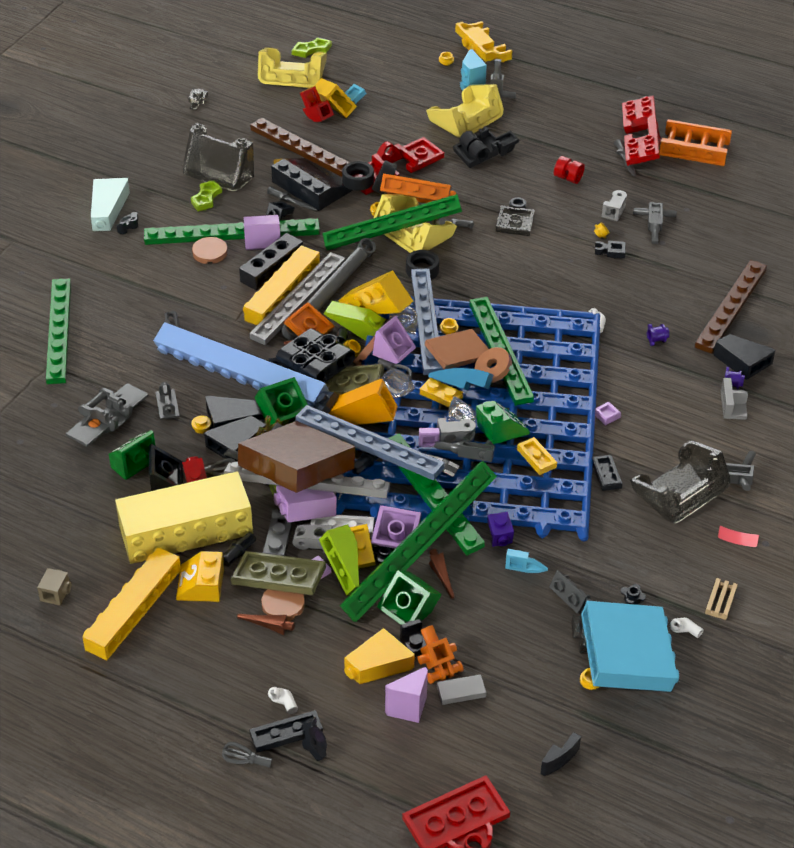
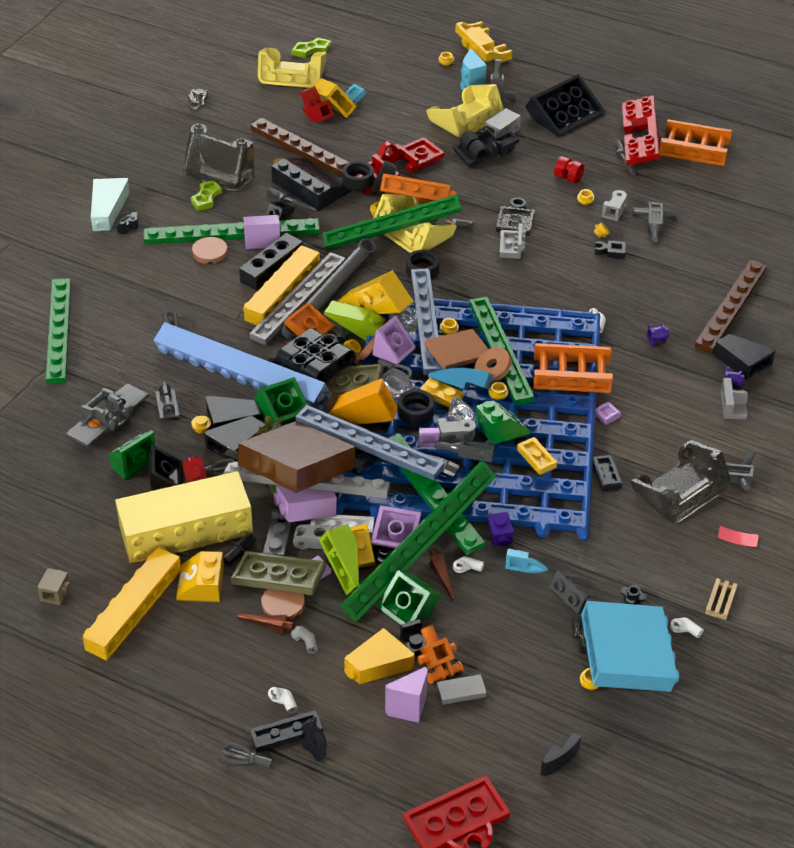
none -> light grey arm [291,626,318,654]
none -> black tyre [397,389,435,425]
none -> white arm [453,556,484,573]
none -> light grey panel [486,108,521,137]
none -> yellow plate [489,382,508,400]
none -> light grey bracket [499,223,526,259]
none -> black slope [525,74,606,137]
none -> orange fence [533,343,613,393]
none -> yellow plate [577,189,594,205]

